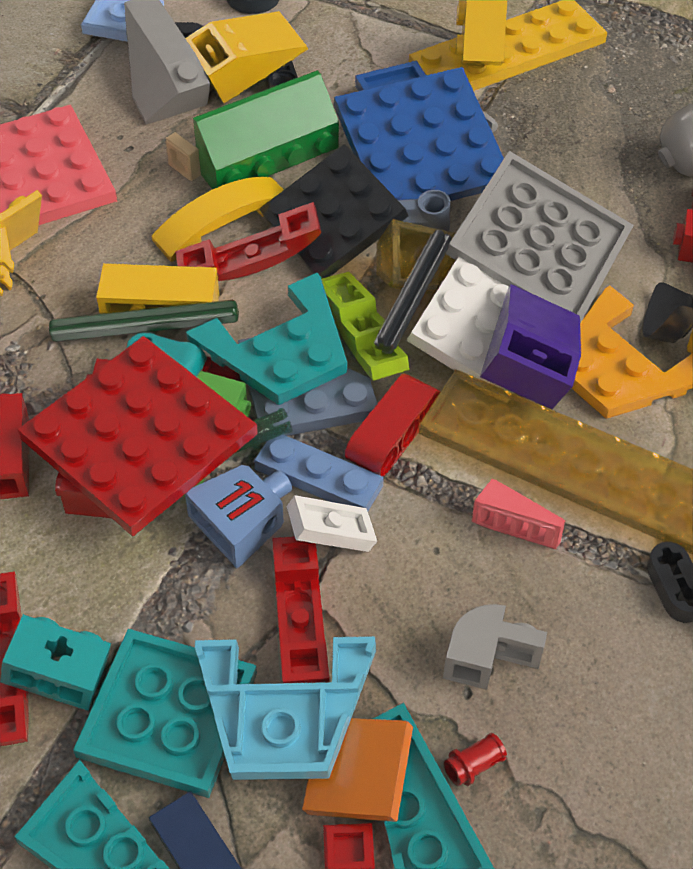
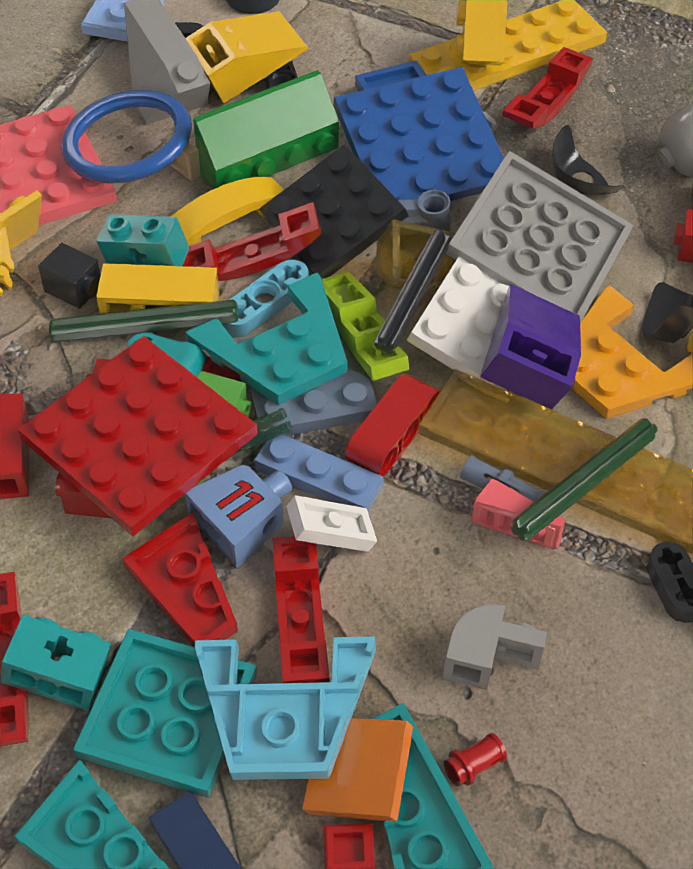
none -> black brick [38,242,101,309]
none -> blue wedge [61,90,192,184]
none -> teal brick [96,214,190,266]
none -> red wing [122,512,238,647]
none -> medium azure beam [222,260,309,337]
none -> sand blue pin [460,455,546,502]
none -> red slope [502,47,593,129]
none -> dark green axle [510,418,658,541]
none -> black piece [552,125,625,194]

